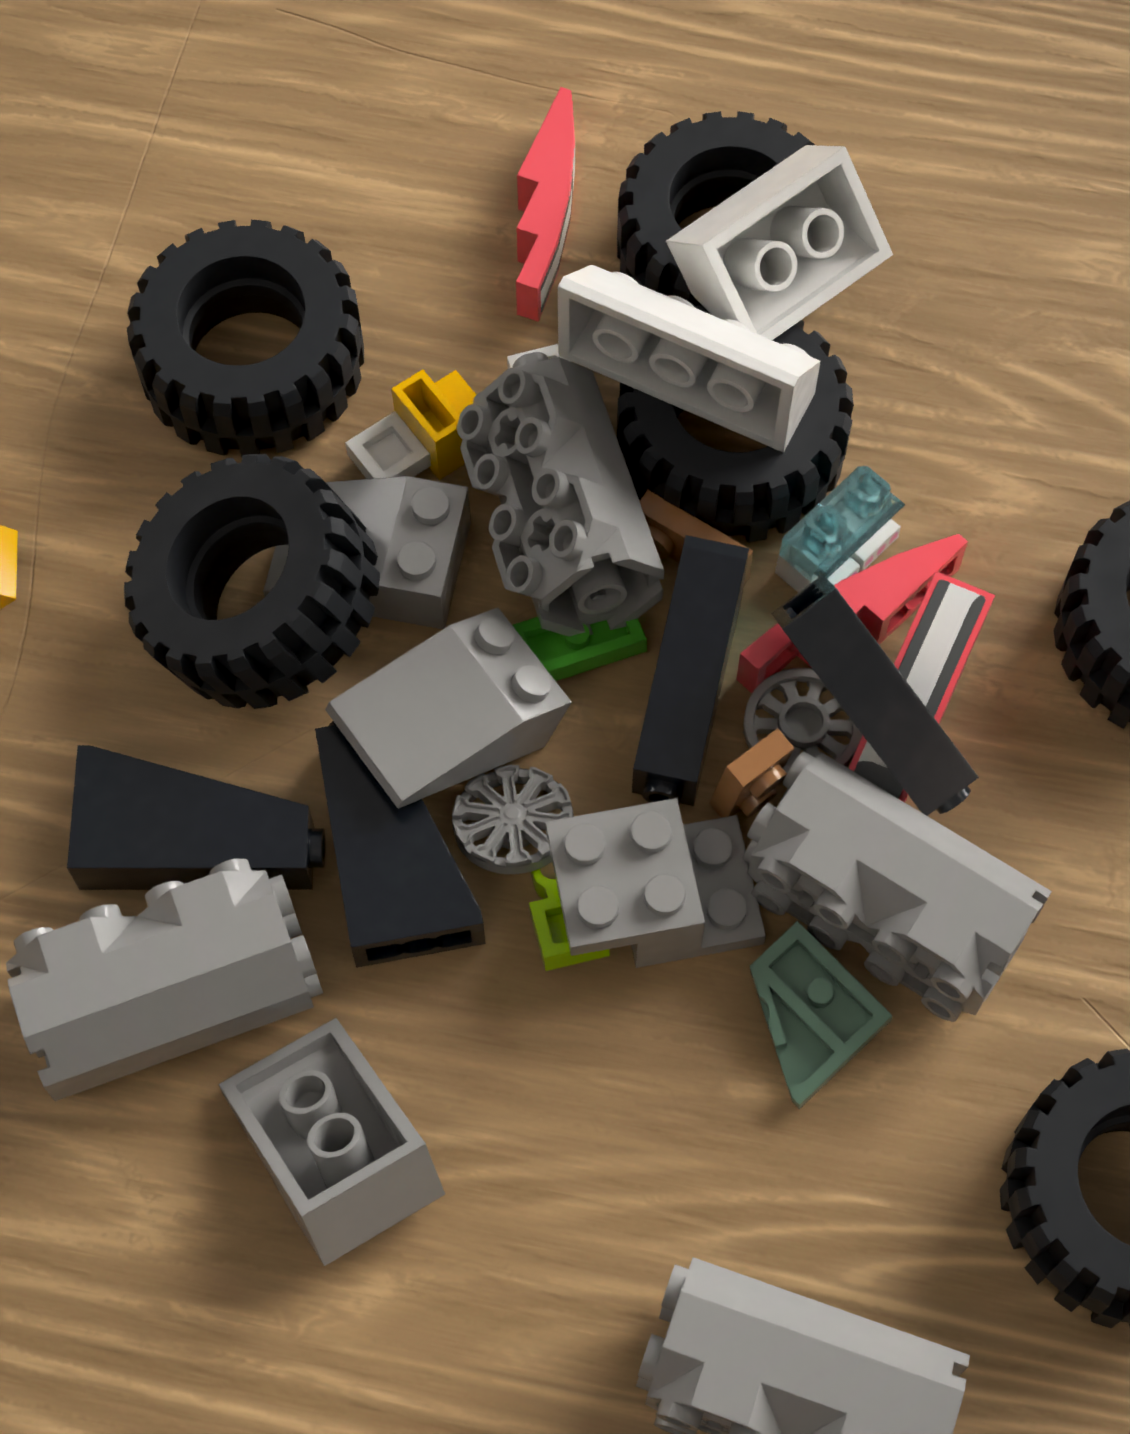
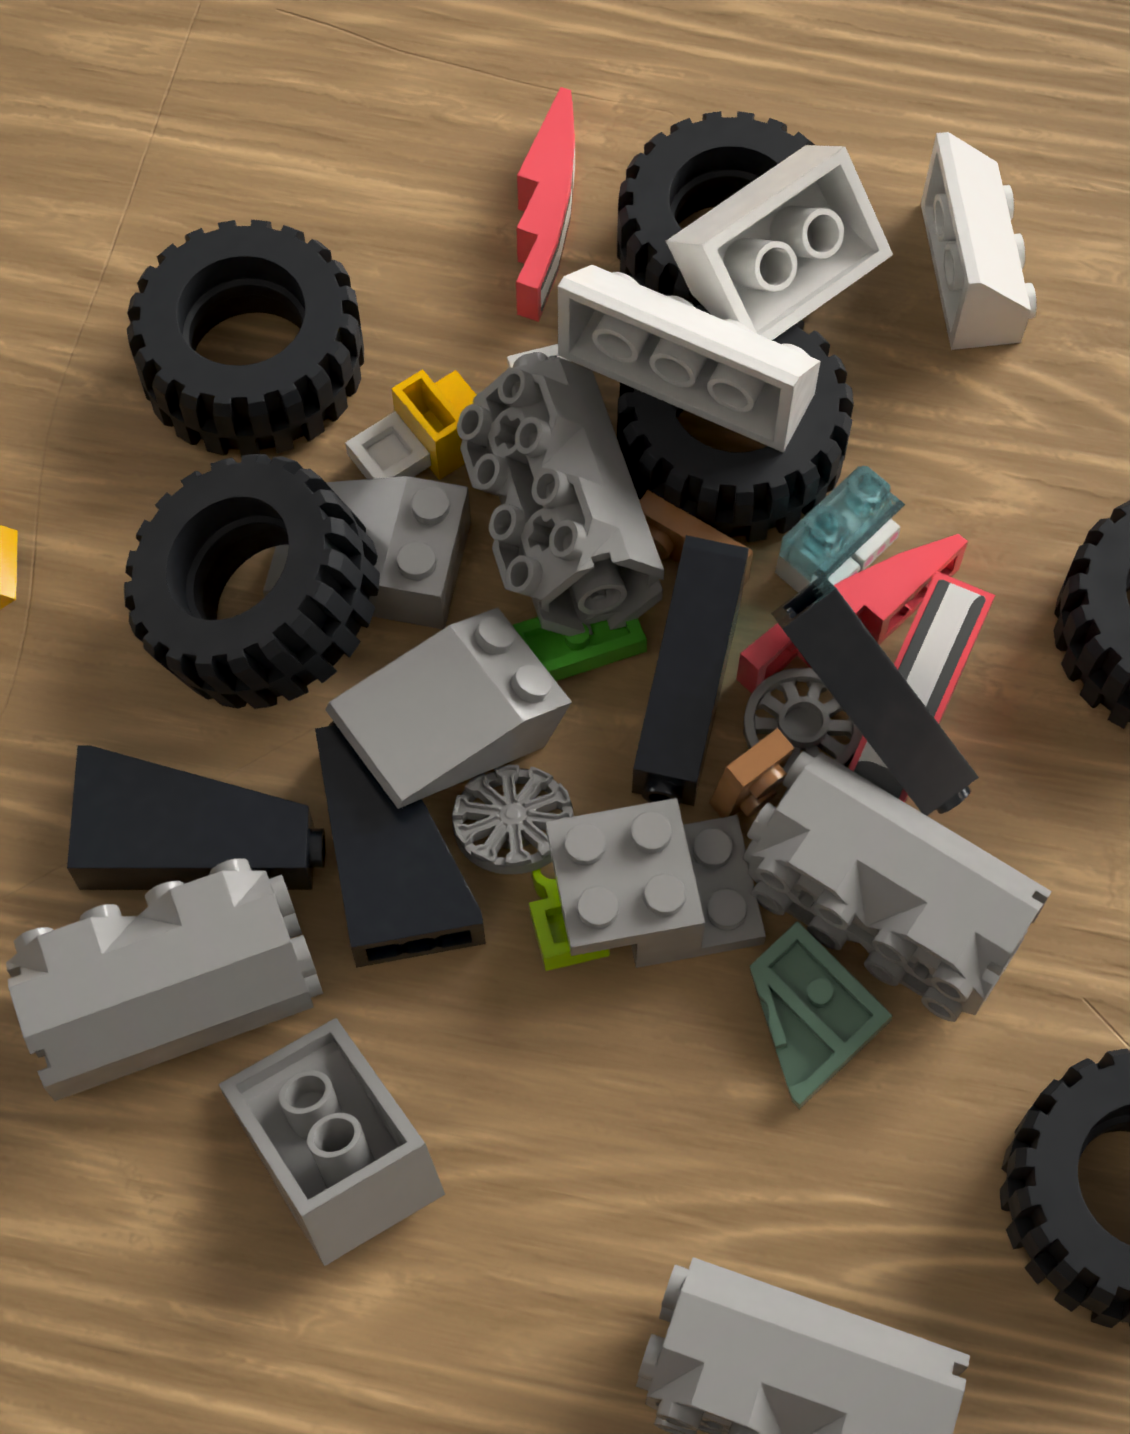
none -> white slope [921,132,1036,350]

